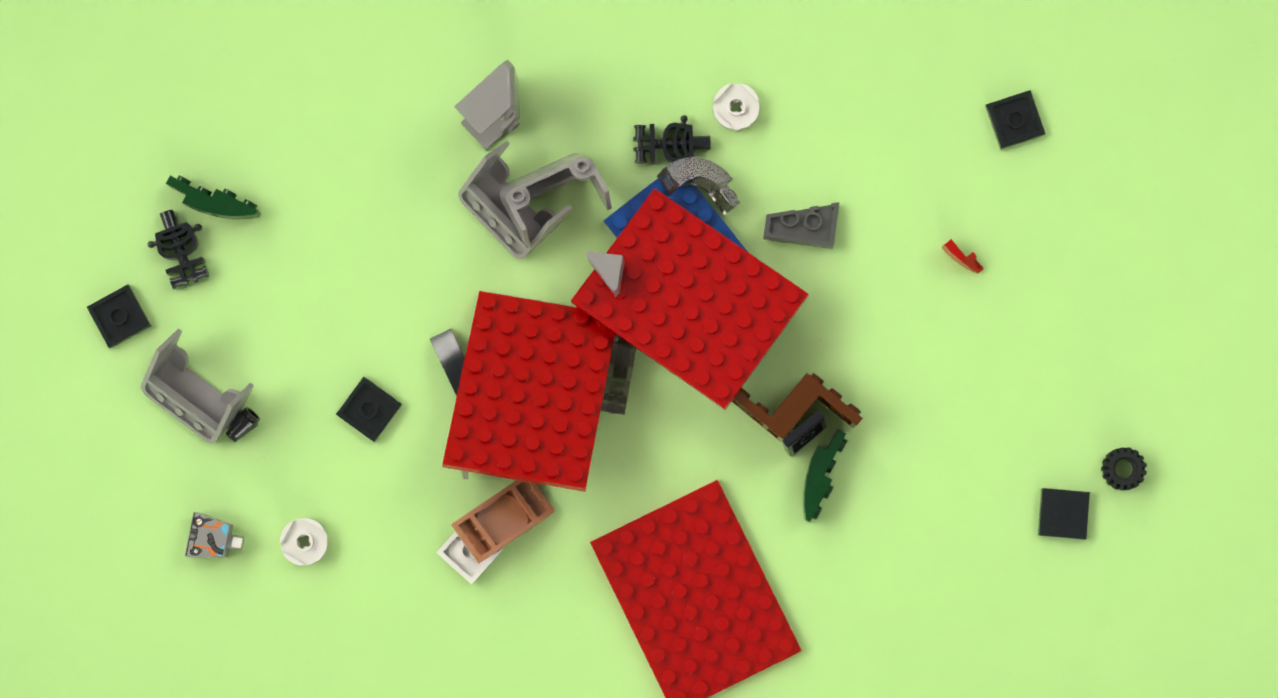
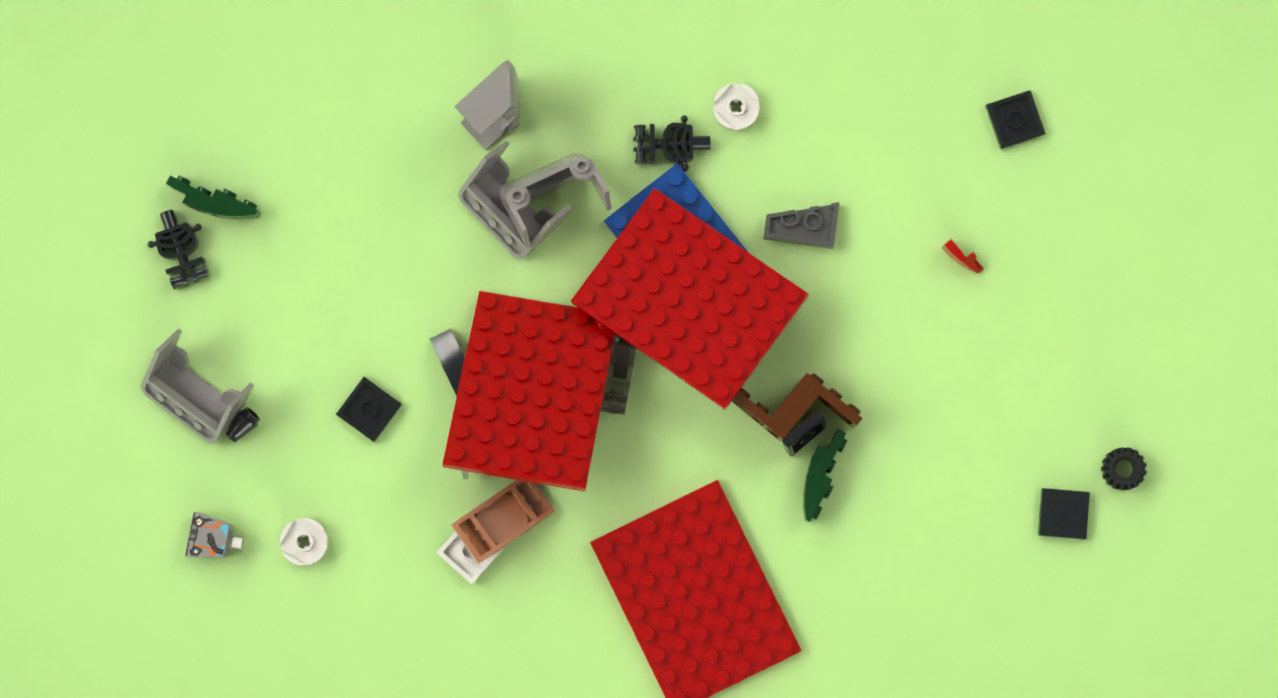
black tile [87,284,152,348] -> none
light grey slope [586,251,625,297] -> none
clear smoke arch [656,157,740,216] -> none

